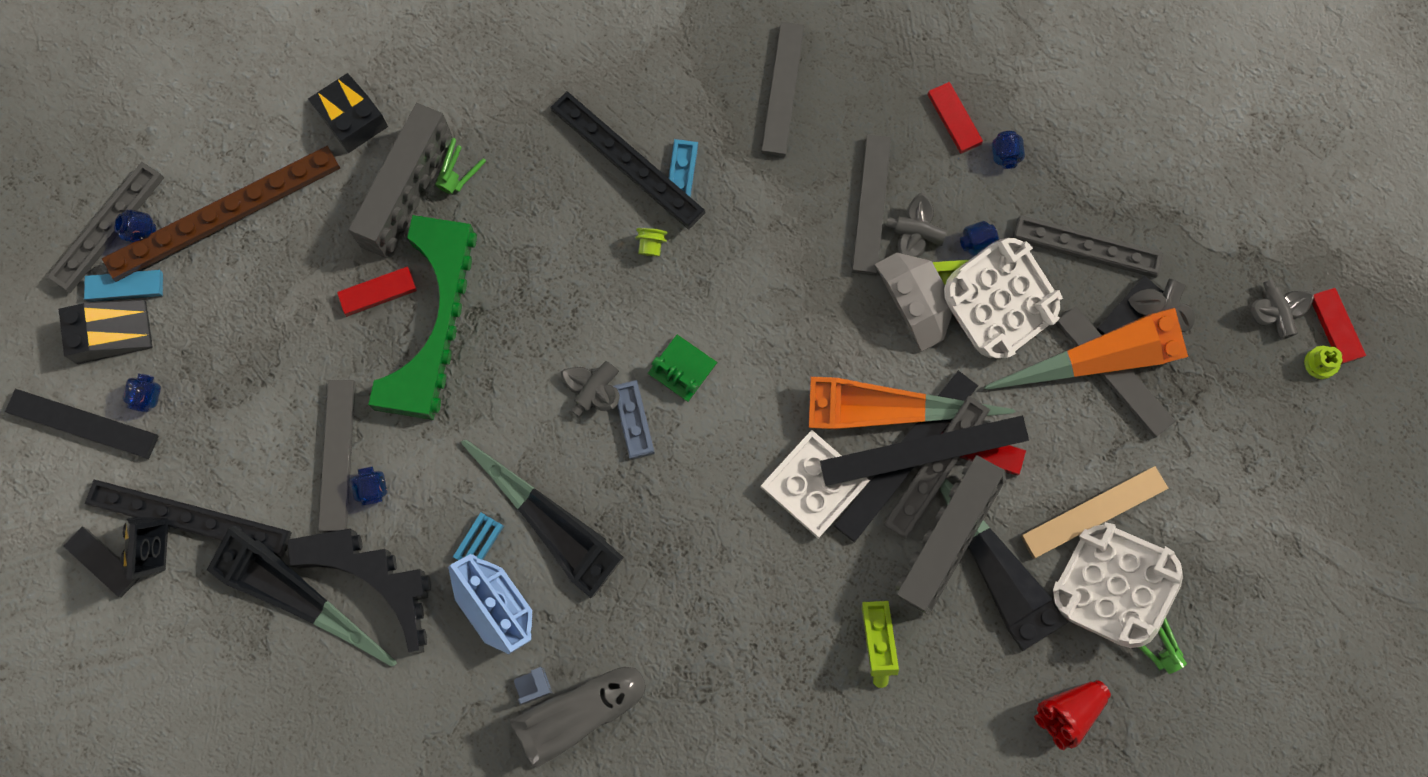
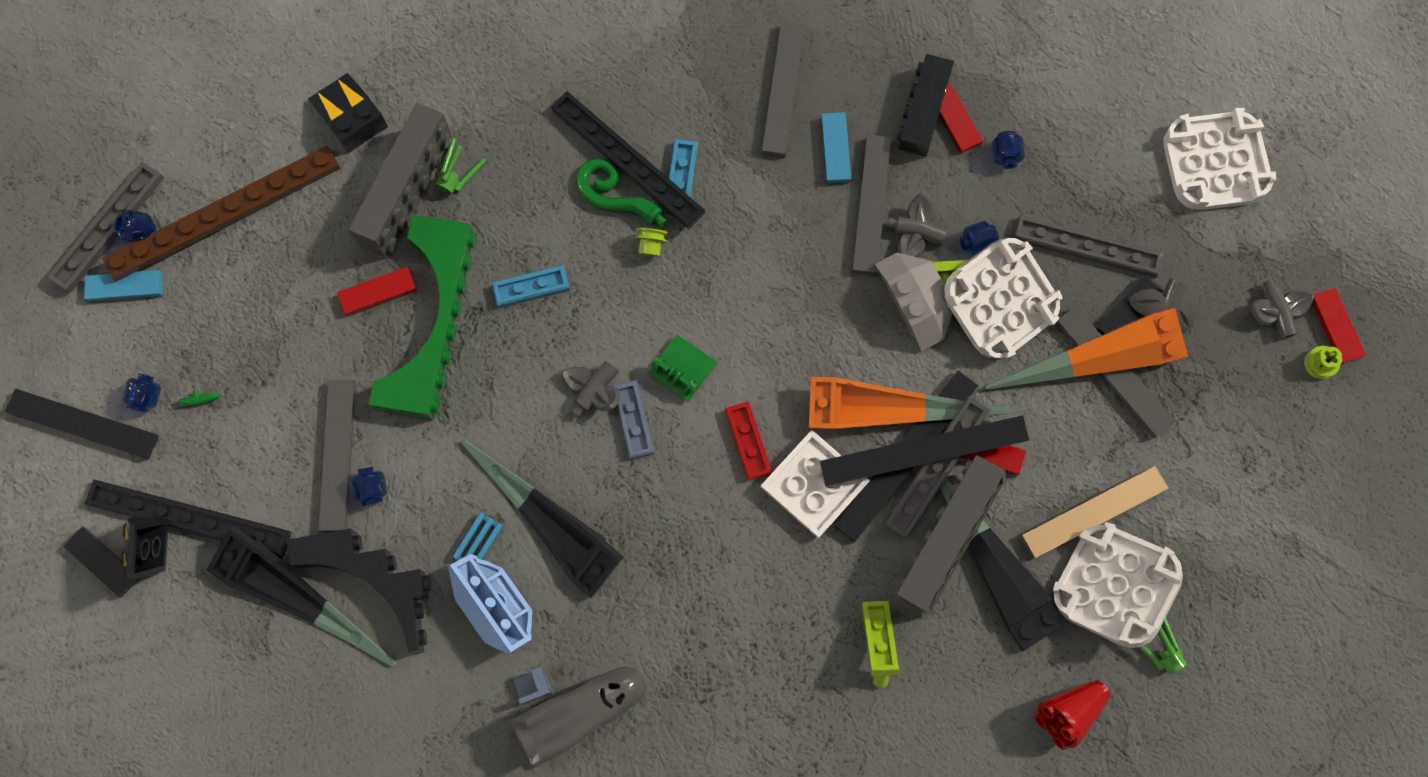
black slope [58,300,153,364] -> none
none -> green helmet [179,390,220,407]
none -> dark azure tile [492,265,570,308]
none -> green plant [576,158,667,228]
none -> red tile [725,401,772,481]
none -> dark azure tile [821,112,851,184]
none -> black brick [896,54,954,157]
none -> white tile [1163,108,1276,210]

